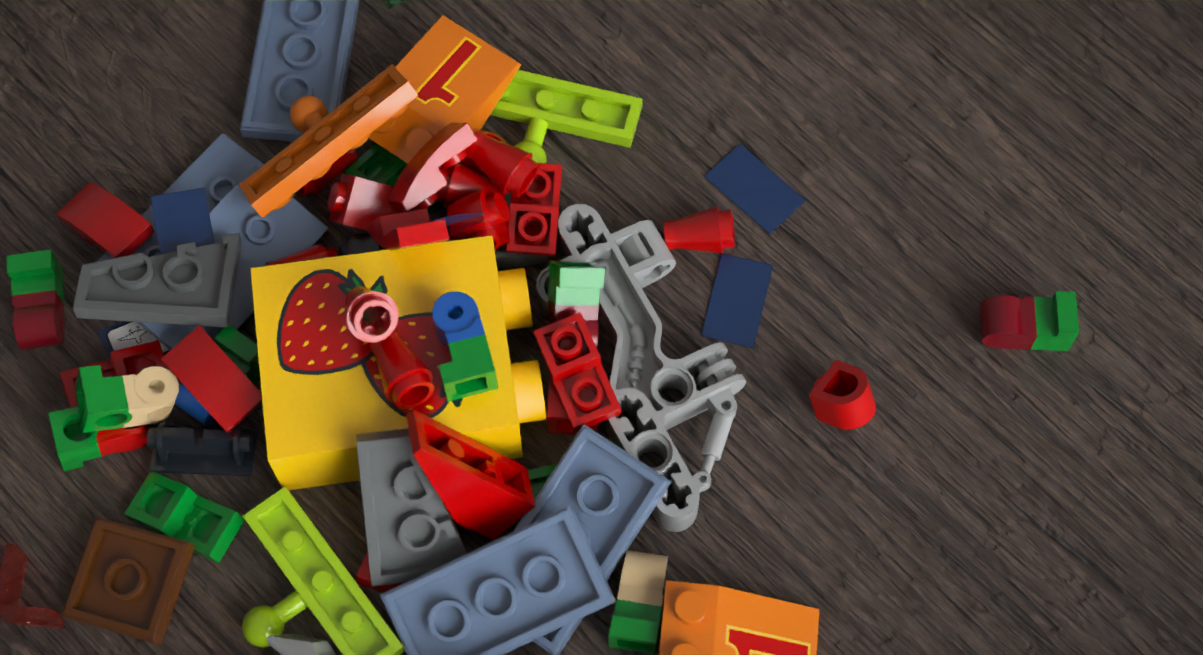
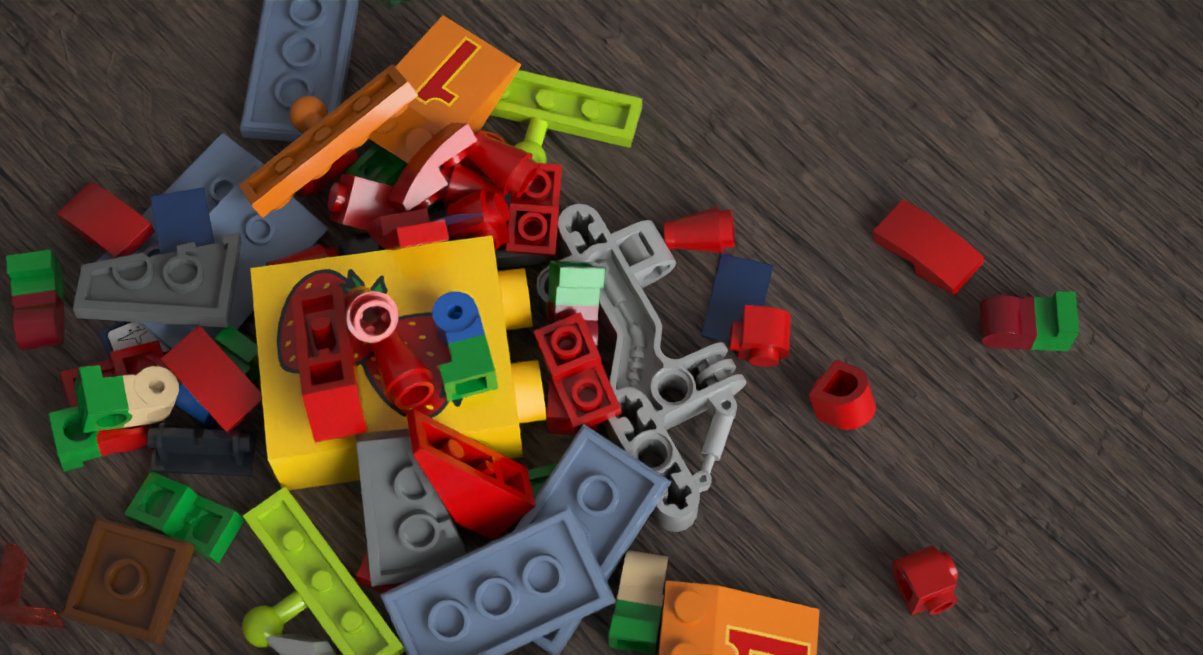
dark blue sticker [704,144,806,234] -> none
none -> red slope [291,286,367,443]
none -> red plate [729,305,791,367]
none -> red slope [872,199,984,295]
none -> red plate [892,545,958,616]

